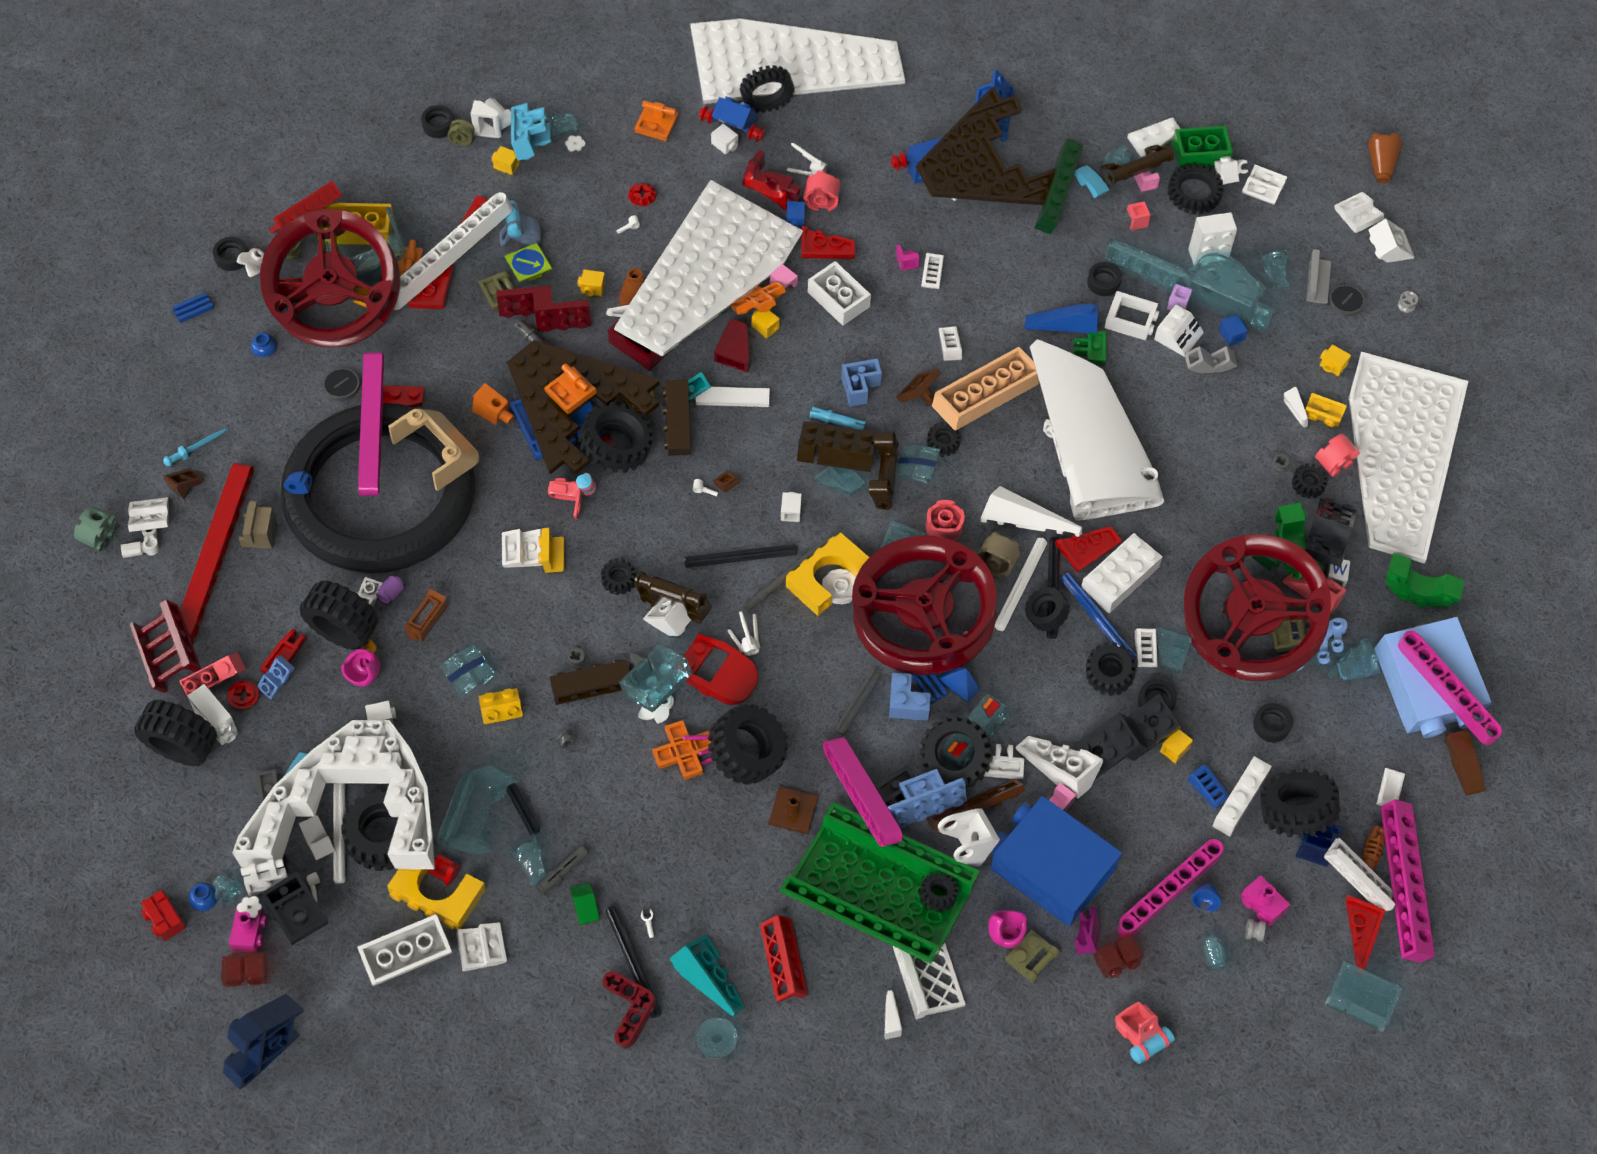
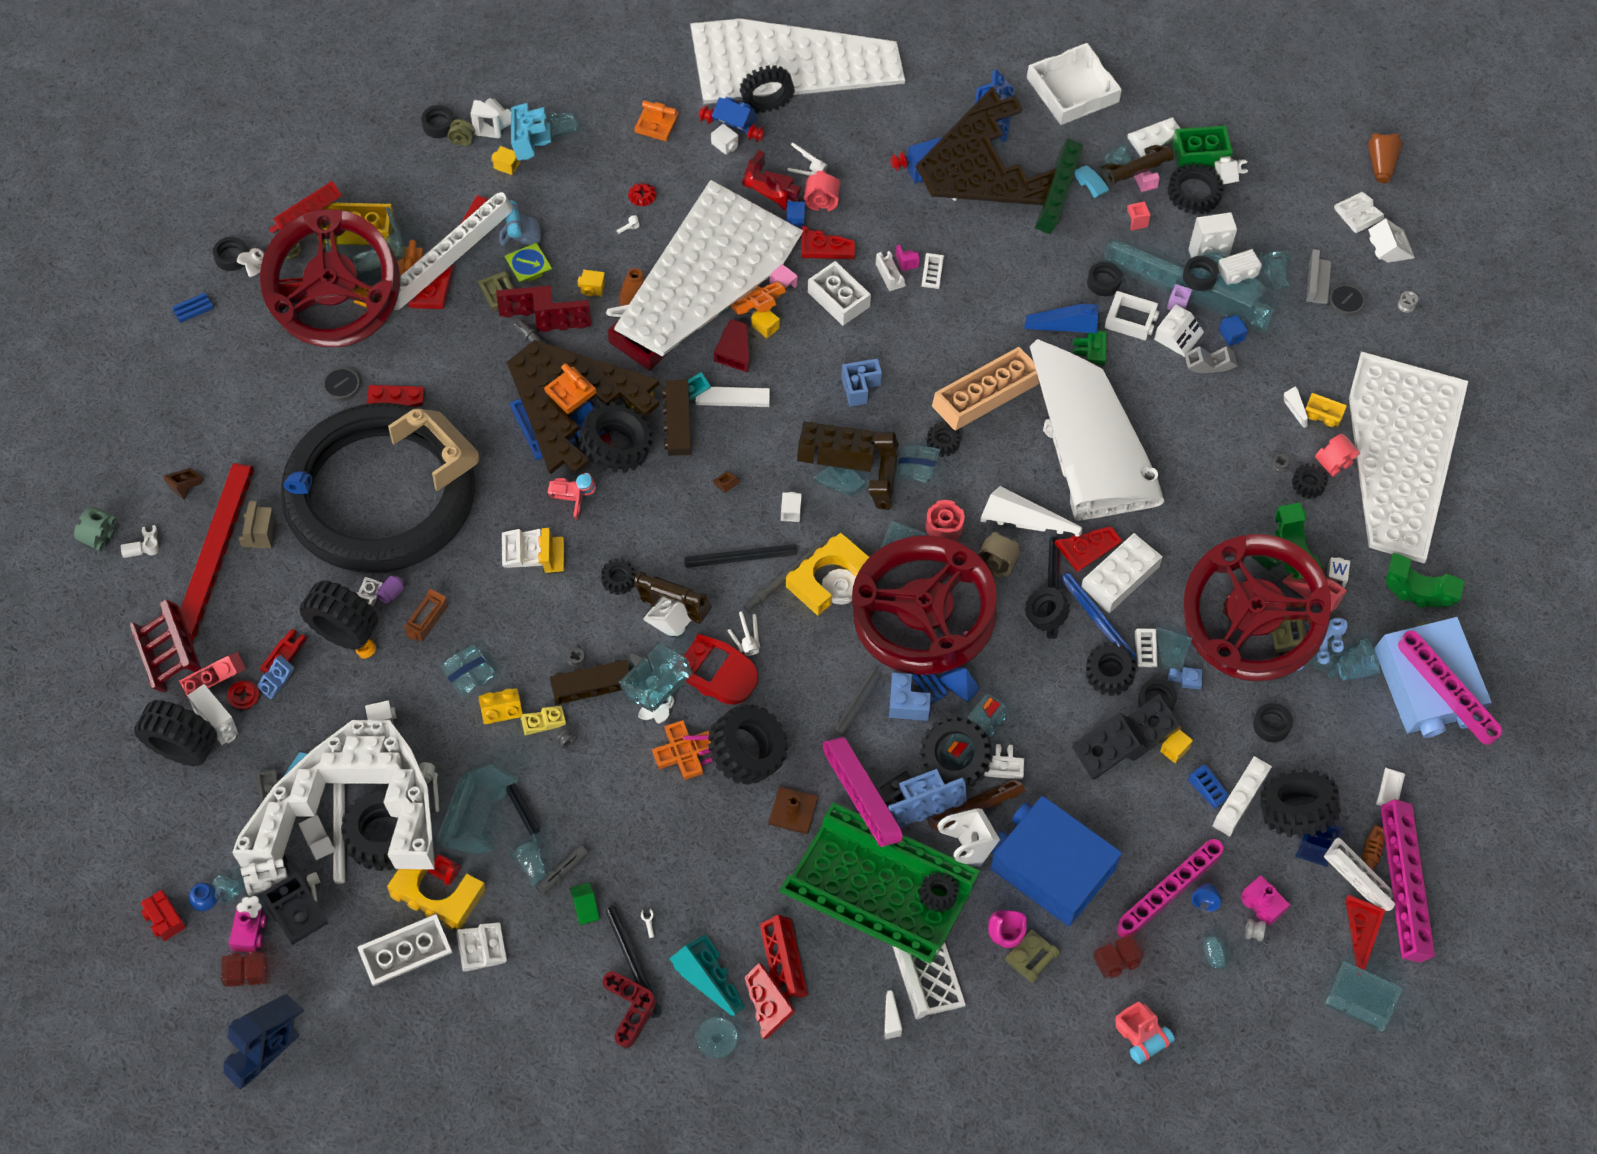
white slope [128,497,169,532] -> none
medium azure sword [163,428,228,467] -> none
blue piece [251,333,277,357] -> none
dark pink piece [341,649,381,687] -> none
dark pink beam [358,352,384,496] -> none
orange torso [472,383,515,425] -> none
white plant [565,136,585,152] -> none
white hand [693,479,718,496] -> none
medium azure pin [809,406,866,430] -> none
reddish brown tile [896,368,941,406] -> none
white slope [939,326,962,361] -> none
white axle [995,538,1047,631] -> none
white wedge [1016,736,1103,799] -> none
bright pink panel [1049,783,1076,812] -> none
magenta hinge [1075,907,1101,954] -> none
white slope [1242,165,1287,205] -> none
black bracket [1305,498,1356,567] -> none
yellow brick [1320,344,1351,376] -> none
reddish brown slope [1445,730,1485,796] -> none
none -> white plant [419,762,439,812]
none -> light yellow slope [521,706,566,735]
none -> wing [744,963,796,1039]
none -> white hinge [876,251,906,291]
none -> white tile [1027,43,1122,125]
none -> medium blue plate [1167,667,1202,689]
none -> black tyre [1183,256,1219,291]
none -> white brick [1218,249,1262,285]

